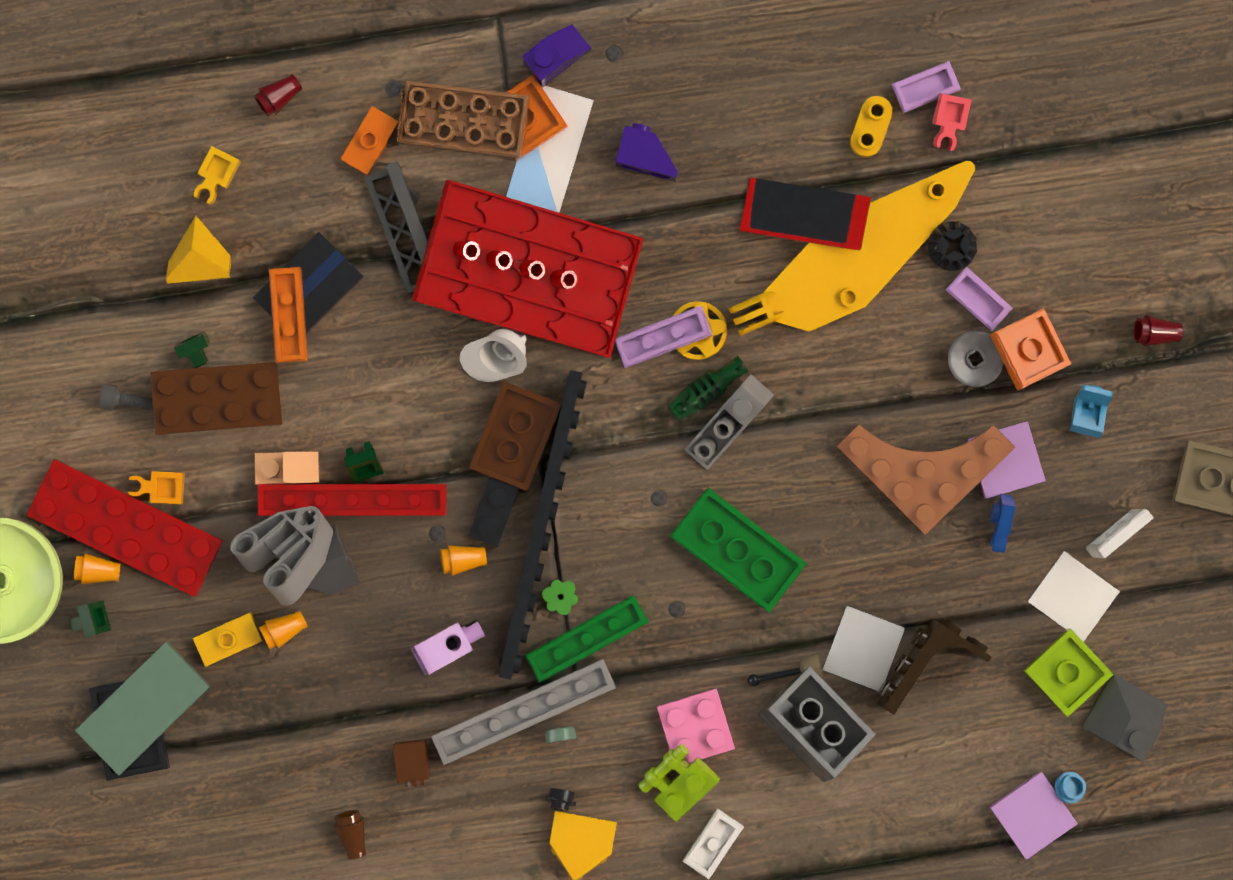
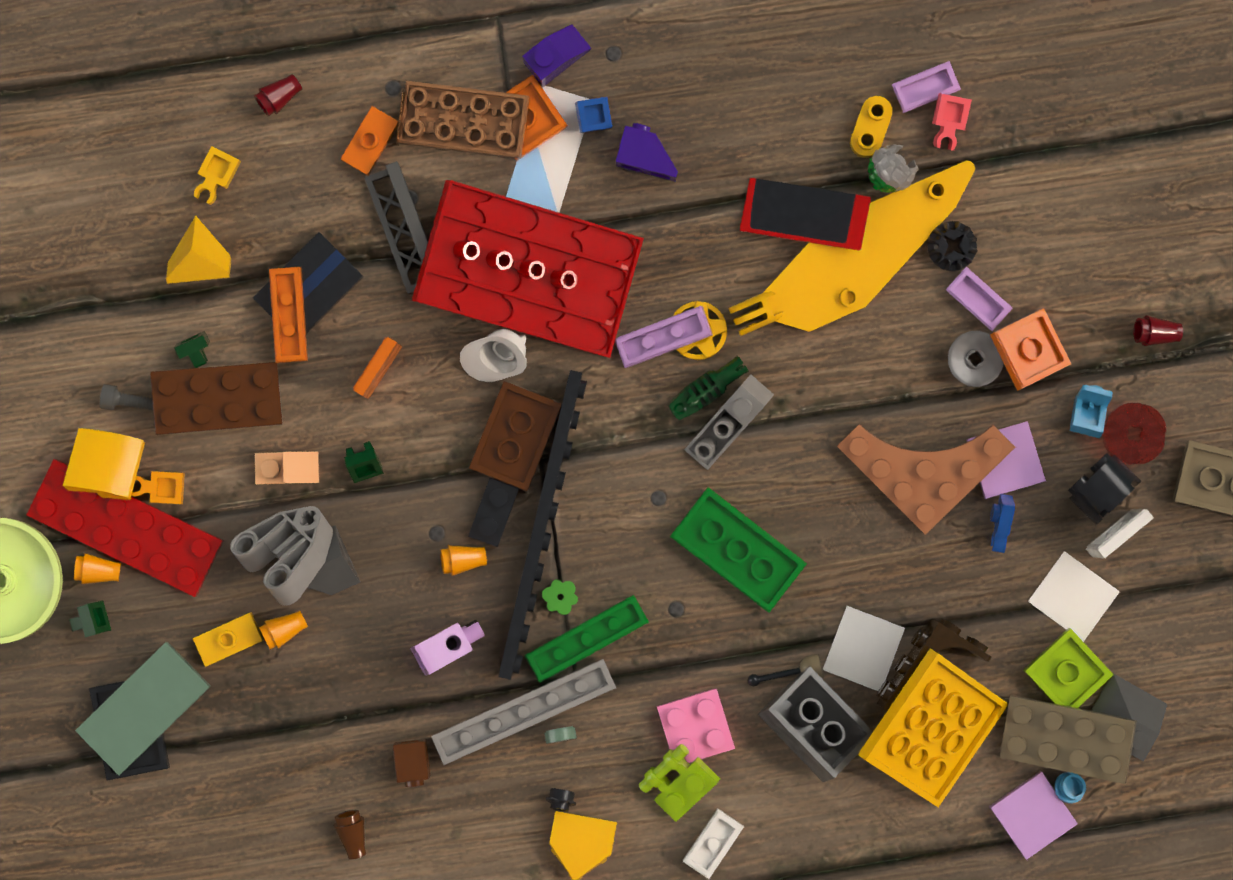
red plate [258,484,447,516] -> none
none -> yellow slope [63,428,145,500]
none -> orange tile [353,337,402,399]
none -> blue plate [575,97,612,133]
none -> yellow plate [858,648,1008,808]
none -> light grey piece [868,144,919,193]
none -> dark tan plate [1000,695,1137,784]
none -> black brick [1068,453,1141,525]
none -> clear red plate [1102,403,1167,465]

